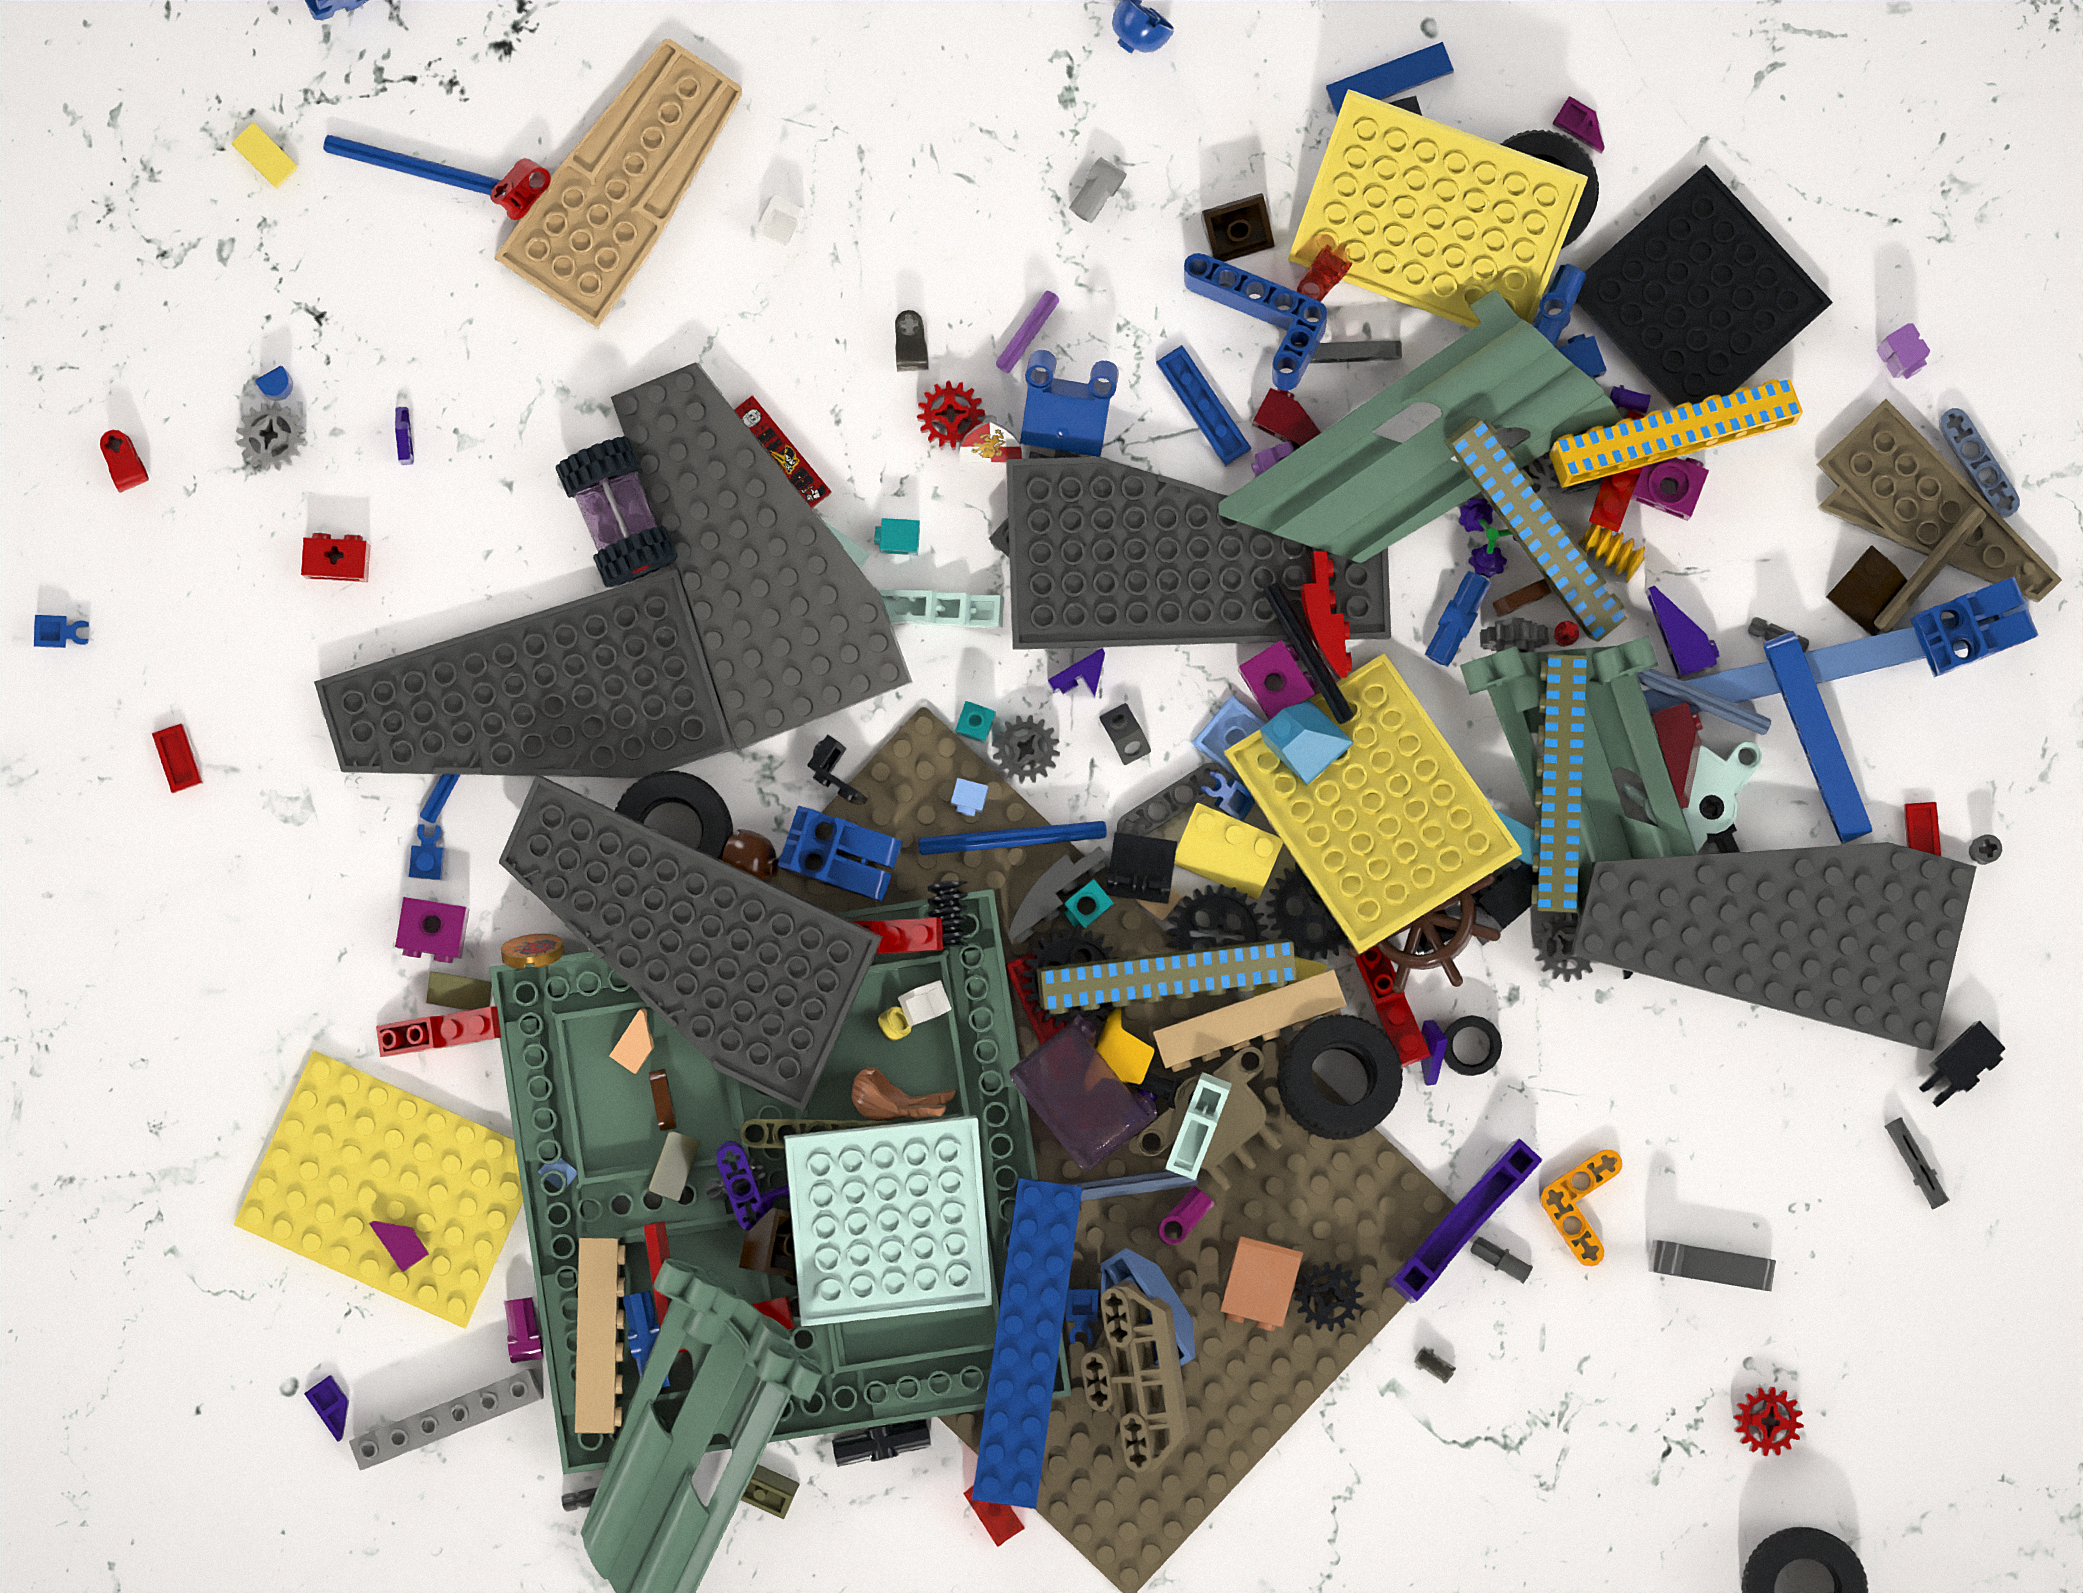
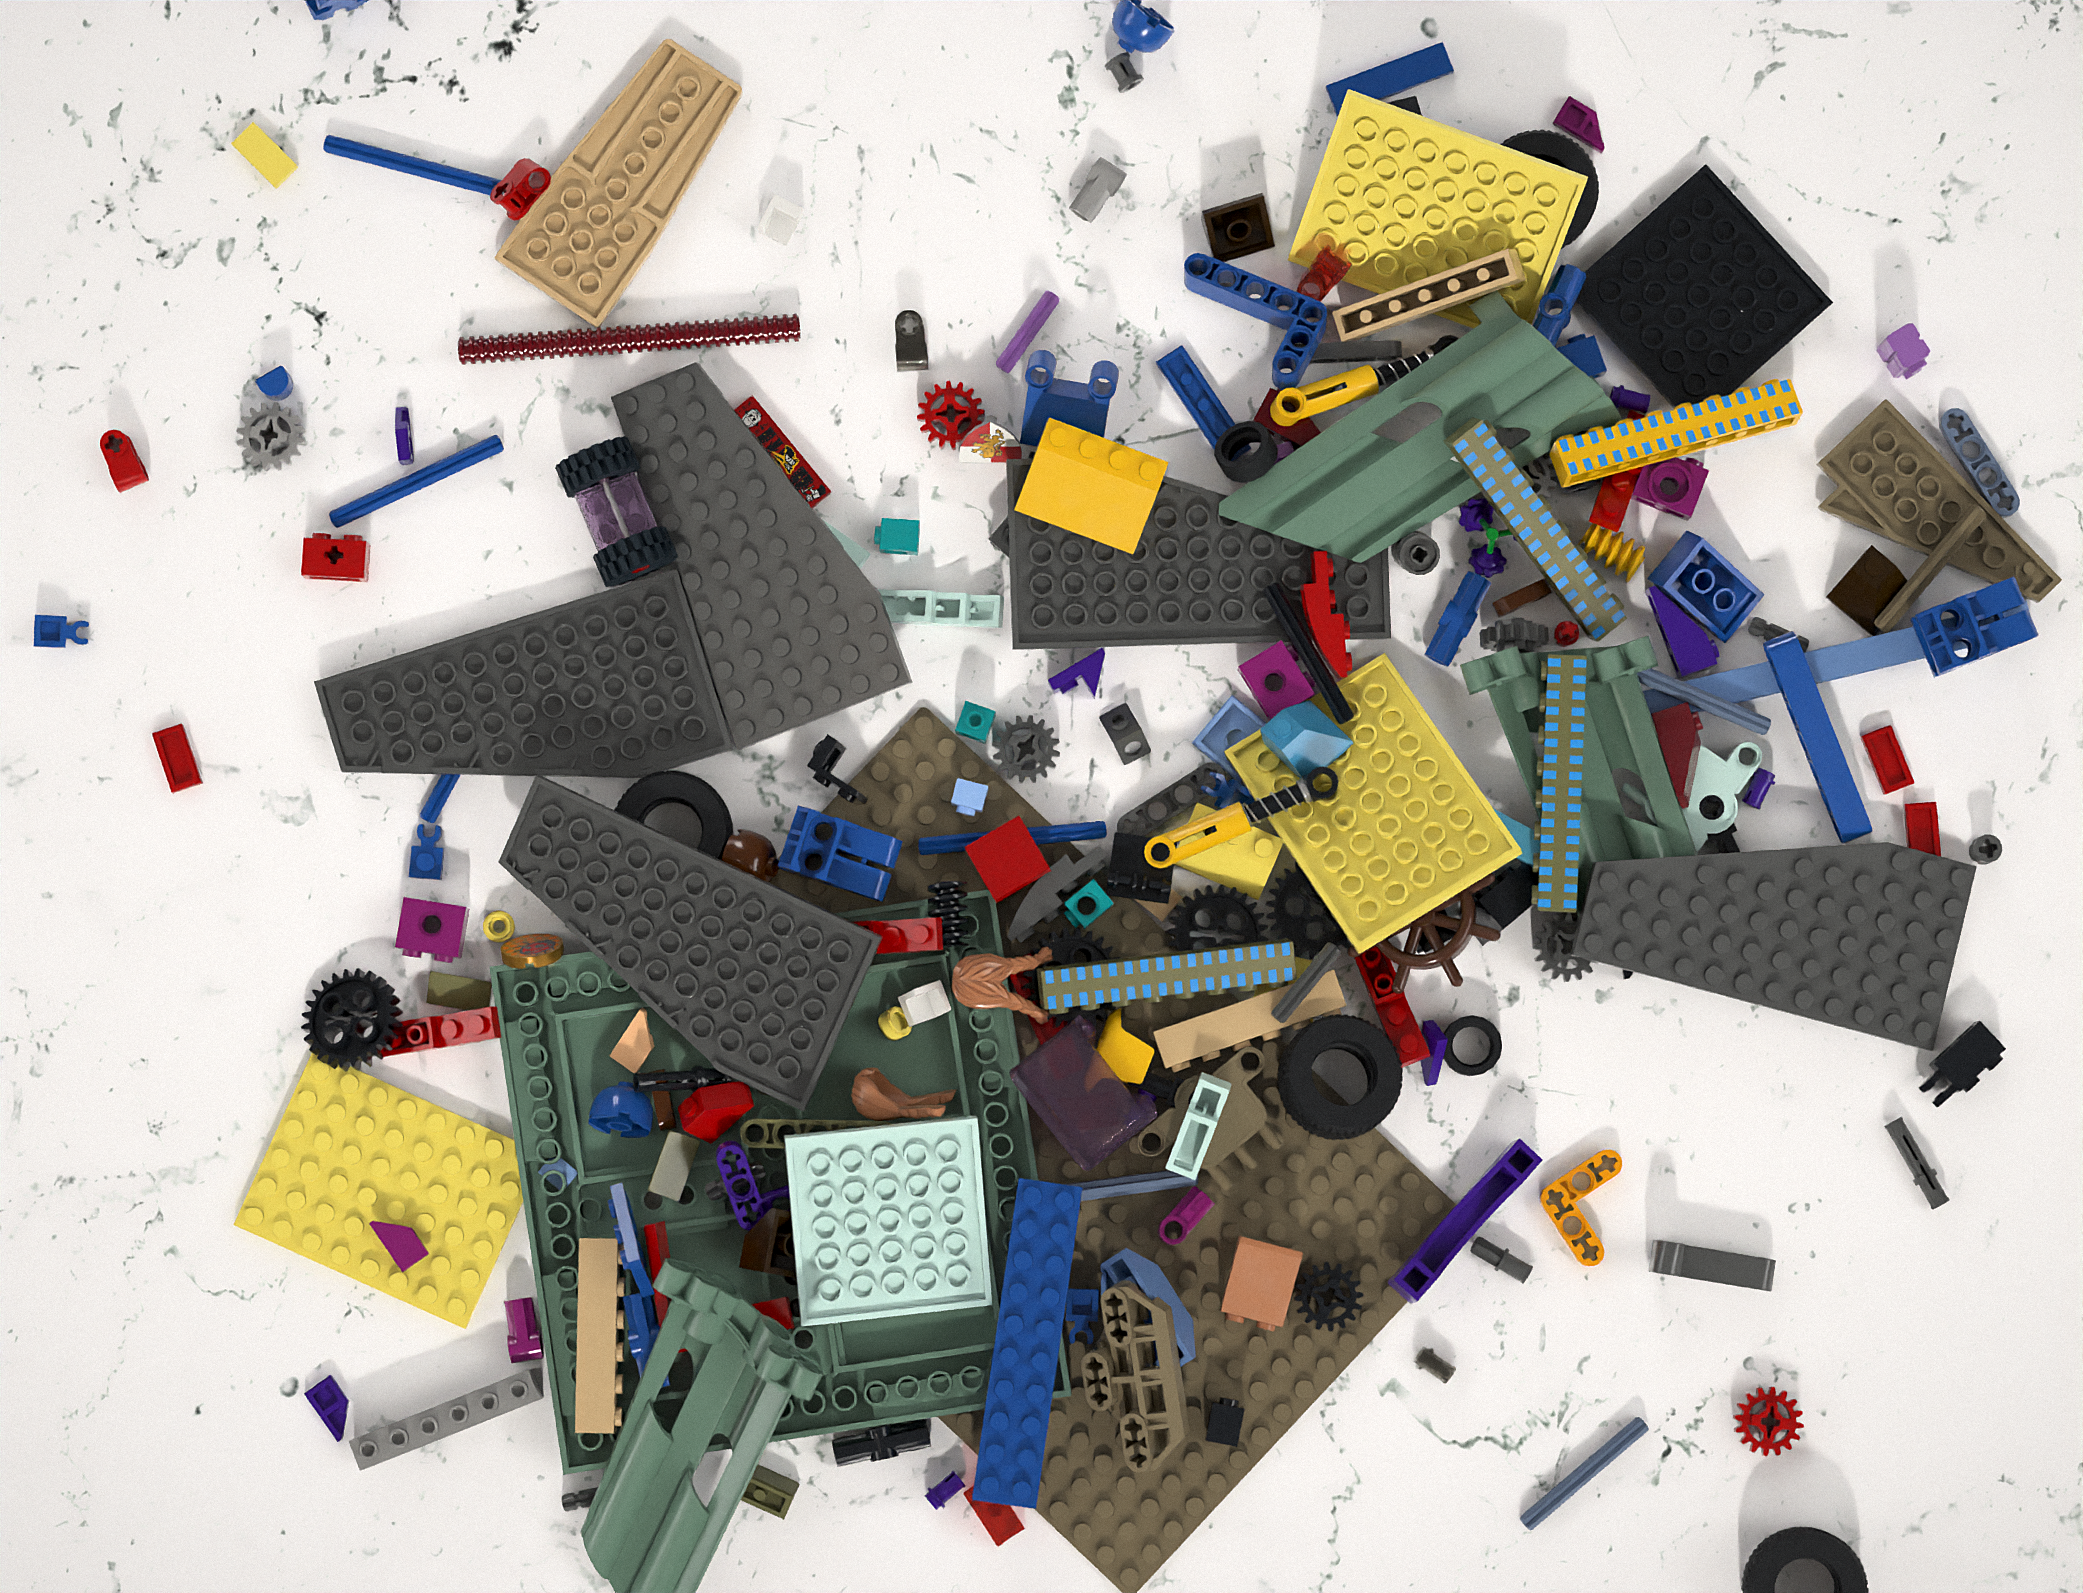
none -> black gear [301,968,403,1071]
none -> blue axle [329,435,504,528]
none -> dark red piece [458,314,801,365]
none -> light yellow plate [483,911,515,943]
none -> blue cylinder [588,1081,653,1138]
none -> blue wing [607,1182,655,1297]
none -> black pin [633,1065,732,1093]
none -> red slope [678,1081,754,1144]
none -> dark purple pin [924,1470,966,1510]
none -> nougat hair [952,947,1053,1024]
none -> red tile [964,815,1051,903]
none -> yellow slope [1014,417,1169,555]
none -> dark grey bush [1104,52,1144,93]
none -> piece [1144,767,1338,869]
none -> black brick [1205,1397,1245,1447]
none -> black tyre [1214,421,1278,483]
none -> yellow piece [1270,335,1459,426]
none -> dark grey axle [1271,942,1341,1023]
none -> tan brick [1332,249,1526,342]
none -> dark grey wheel [1391,530,1440,575]
none -> sand blue axle [1520,1417,1649,1530]
none -> blue slope [1647,530,1765,643]
none -> dark purple pin [1741,767,1776,810]
none -> red tile [1860,725,1915,795]

